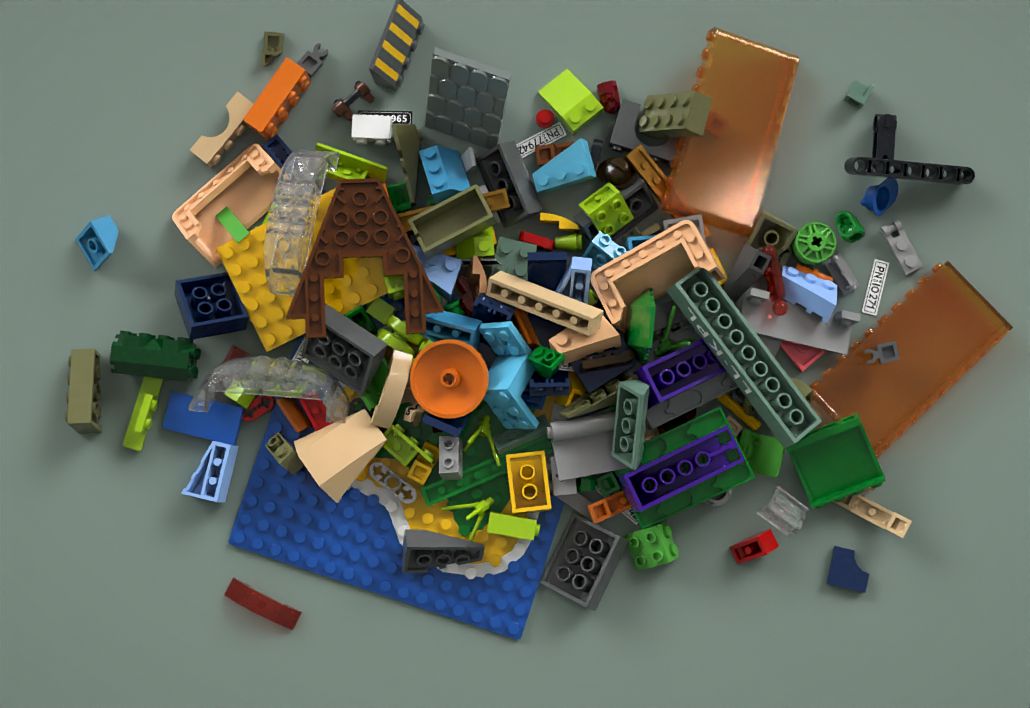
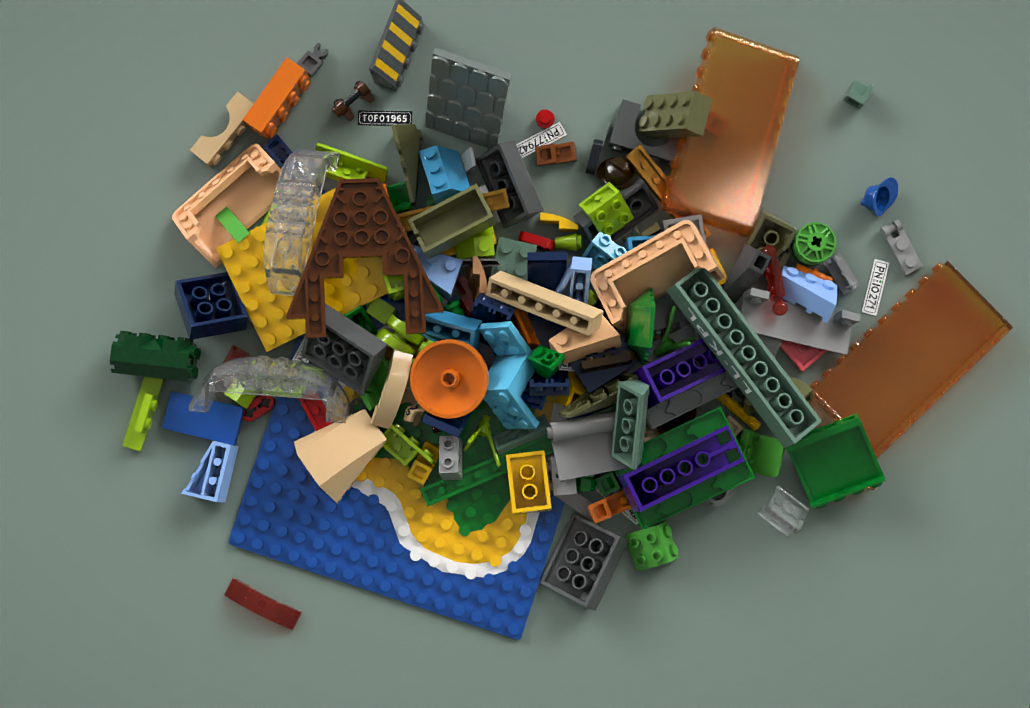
olive wedge [65,349,102,434] -> none
dark azure slope [76,215,119,271] -> none
olive slope [261,31,285,67] -> none
olive slope [265,432,304,475] -> none
dark orange slope [276,396,311,433] -> none
white brick [351,115,392,145] -> none
light grey beam [369,462,417,504] -> none
dark grey wedge [402,529,485,573] -> none
lime plant [441,497,495,541] -> none
lime brick [487,511,540,540] -> none
medium azure wedge [532,138,597,194] -> none
lime slope [538,69,604,136] -> none
dark red rock [597,80,620,114] -> none
red slope [730,529,779,564] -> none
dark blue tile [826,546,869,593] -> none
tan slope [832,494,912,539] -> none
green rock [835,210,865,243] -> none
black beam [844,157,975,185] -> none
dark grey plate [863,341,900,364] -> none
black piece [872,114,897,170] -> none

